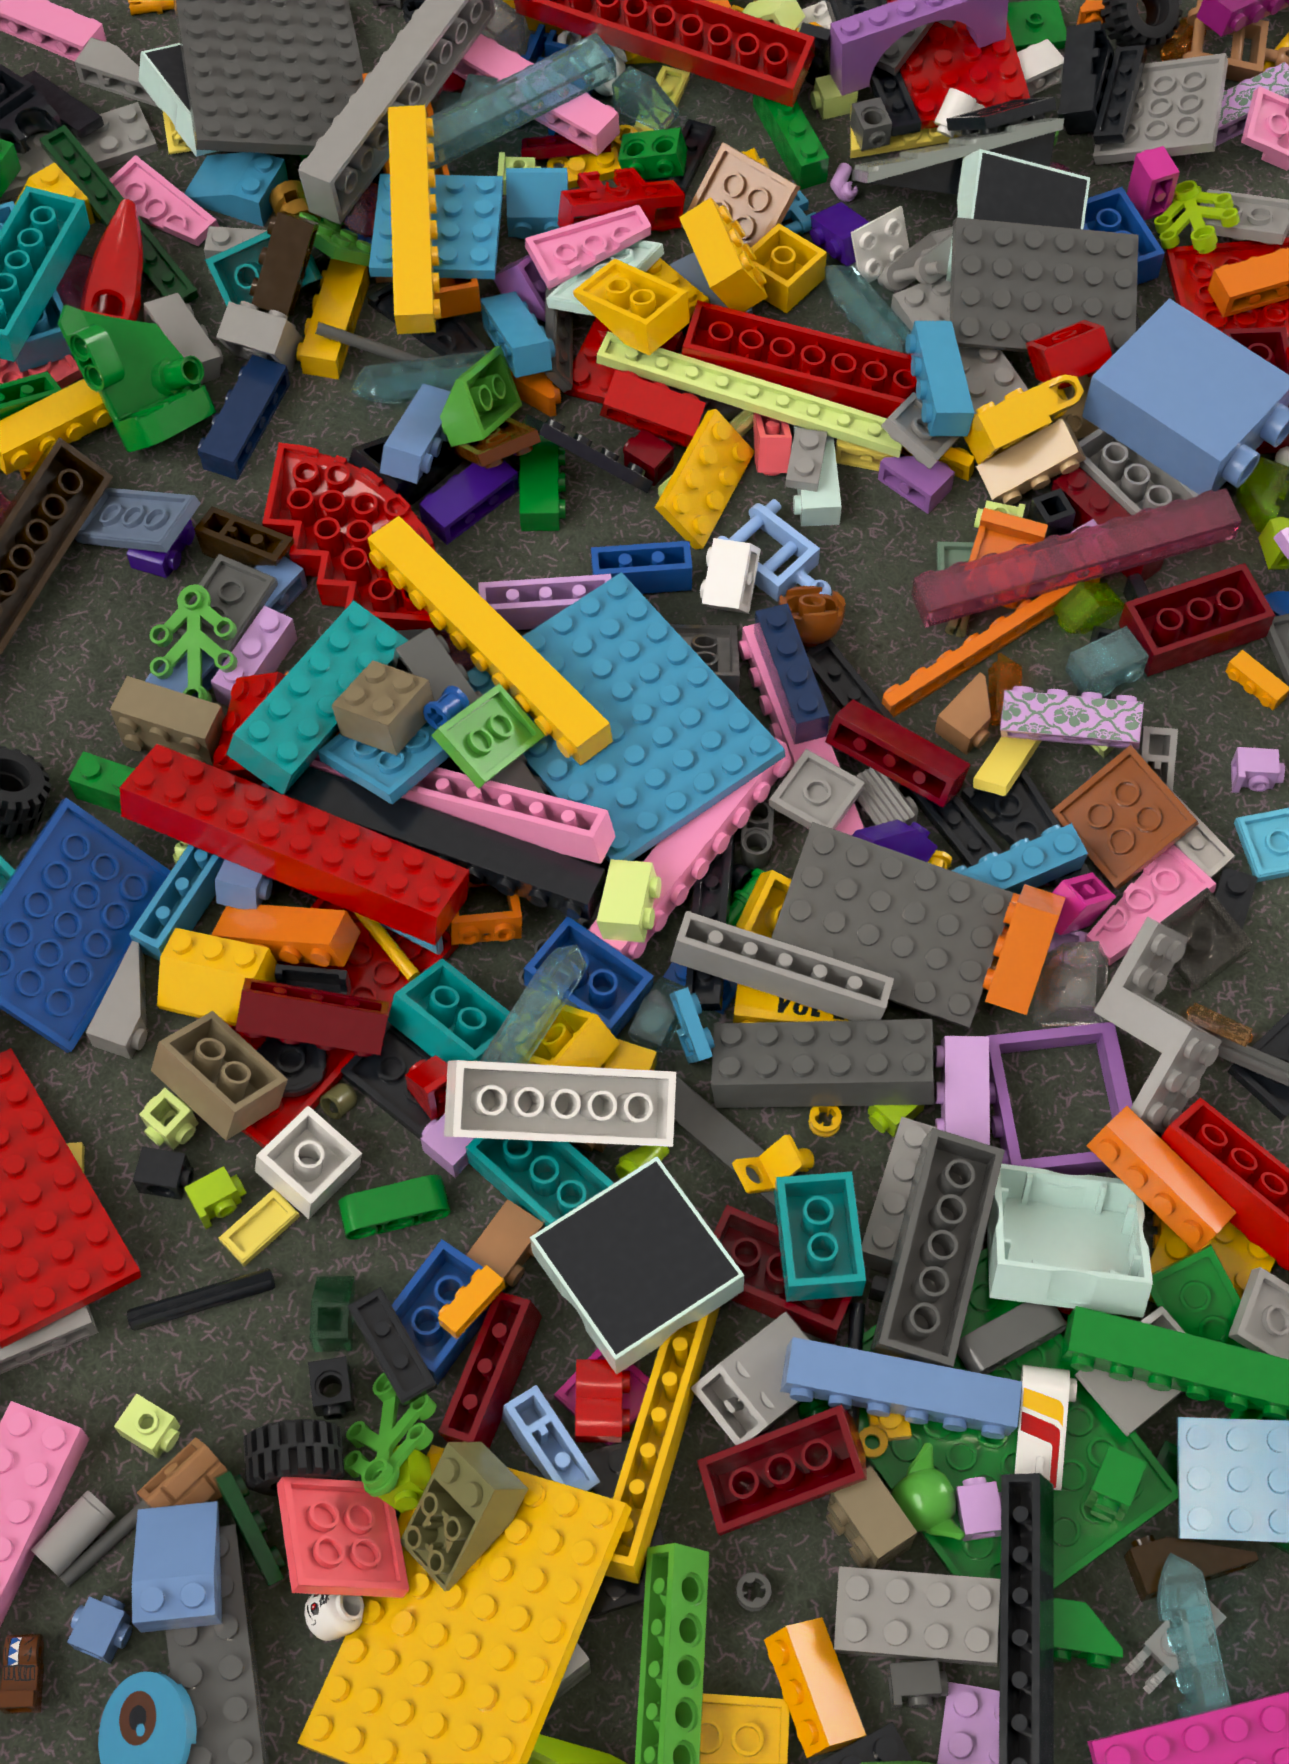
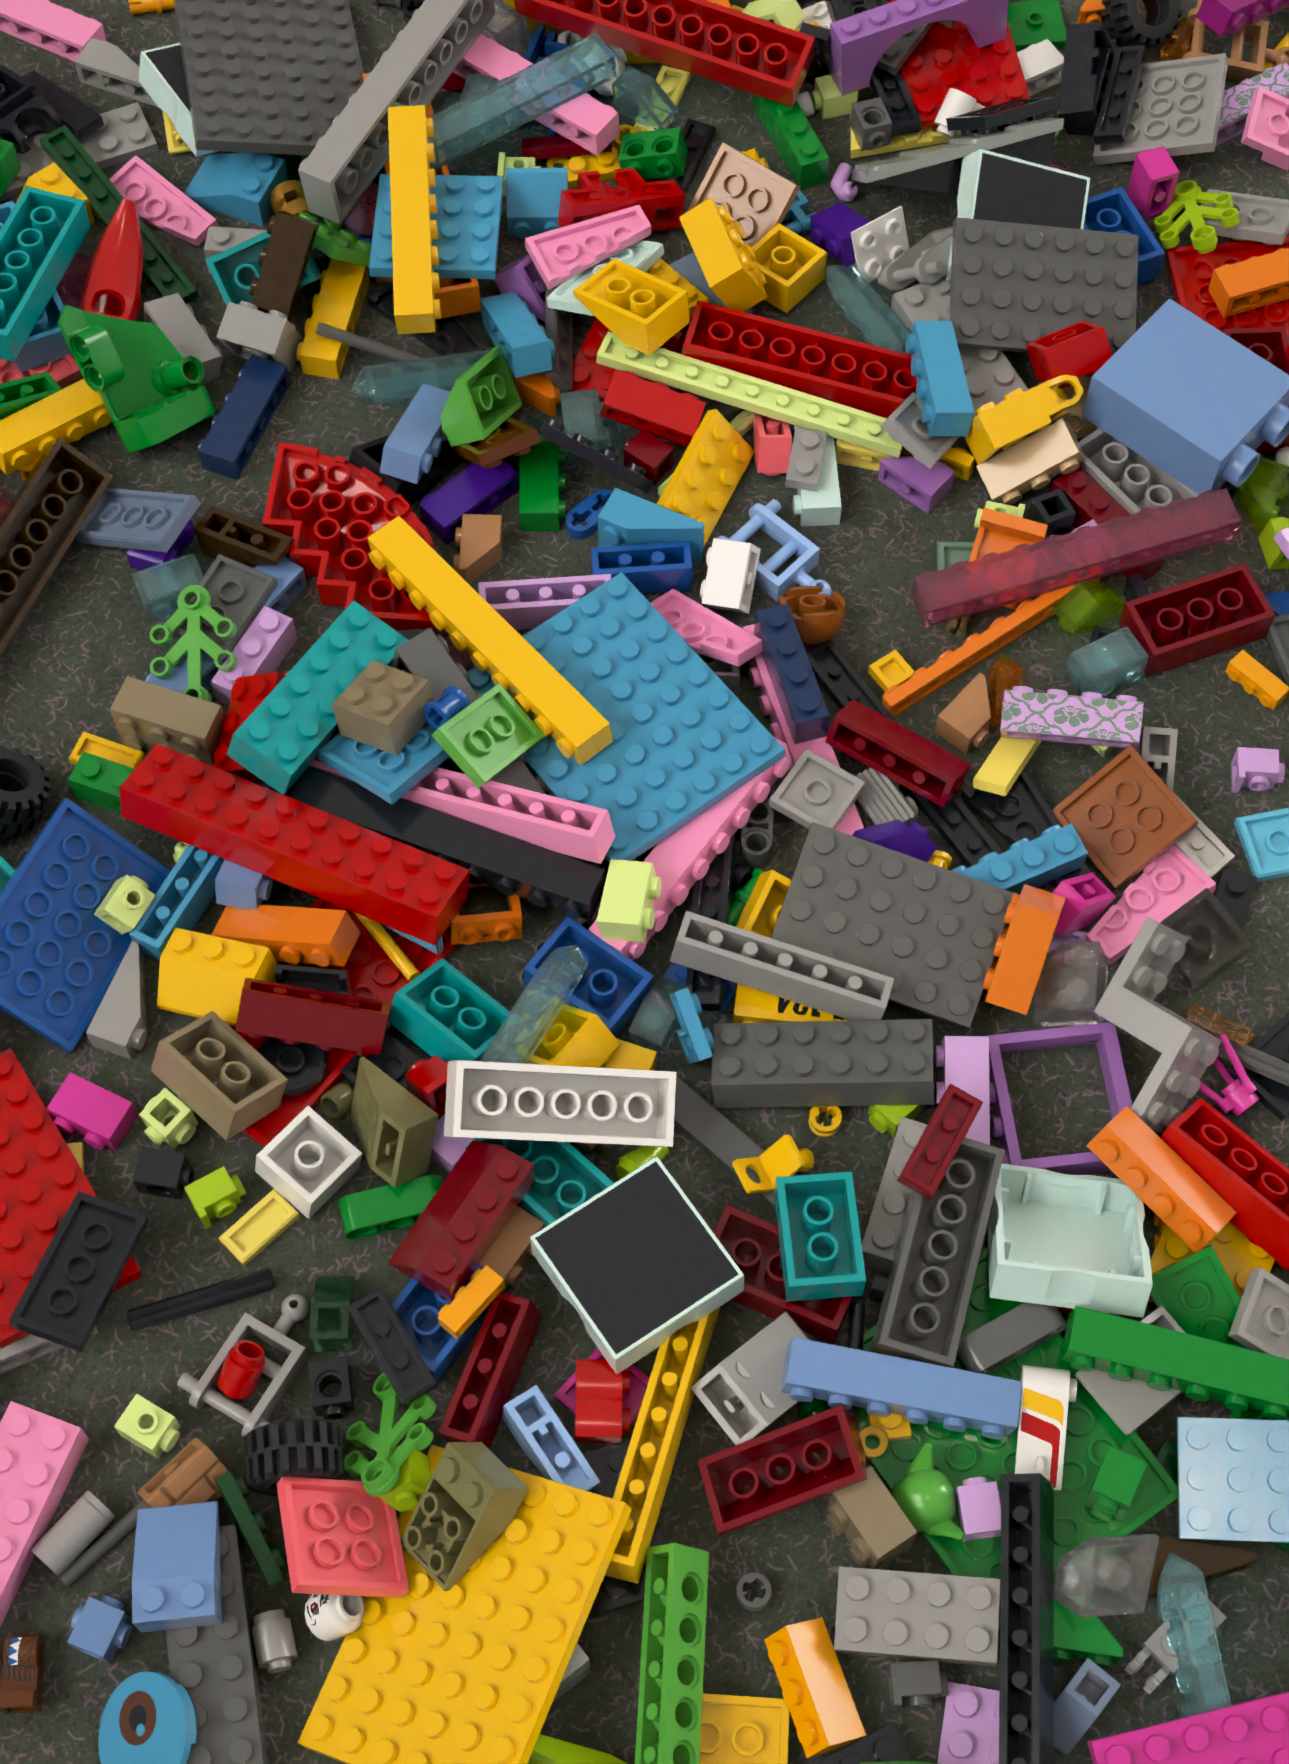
none -> black plate [9,1191,149,1352]
none -> dark pink brick [46,1072,138,1152]
none -> yellow tile [68,731,146,769]
none -> yellowish green brick [94,875,156,935]
none -> clear light blue brick [131,553,204,622]
none -> light grey piece [177,1294,309,1437]
none -> red brick [217,1340,265,1399]
none -> light grey brick [251,1609,298,1674]
none -> olive slope [350,1057,438,1188]
none -> dark red slope [388,1140,535,1302]
none -> medium nougat slope [453,514,503,585]
none -> clear light blue brick [560,389,611,462]
none -> blue beam [565,489,612,540]
none -> dark azure slope [598,488,704,565]
none -> bright pink wing [650,589,763,666]
none -> white hinge [796,91,815,117]
none -> yellow plate [868,650,915,692]
none -> dark red tile [897,1083,983,1200]
none -> clear slope [1054,1534,1159,1618]
none -> sand blue slope [1054,1658,1121,1757]
none -> dark pink plant [1198,1034,1260,1116]

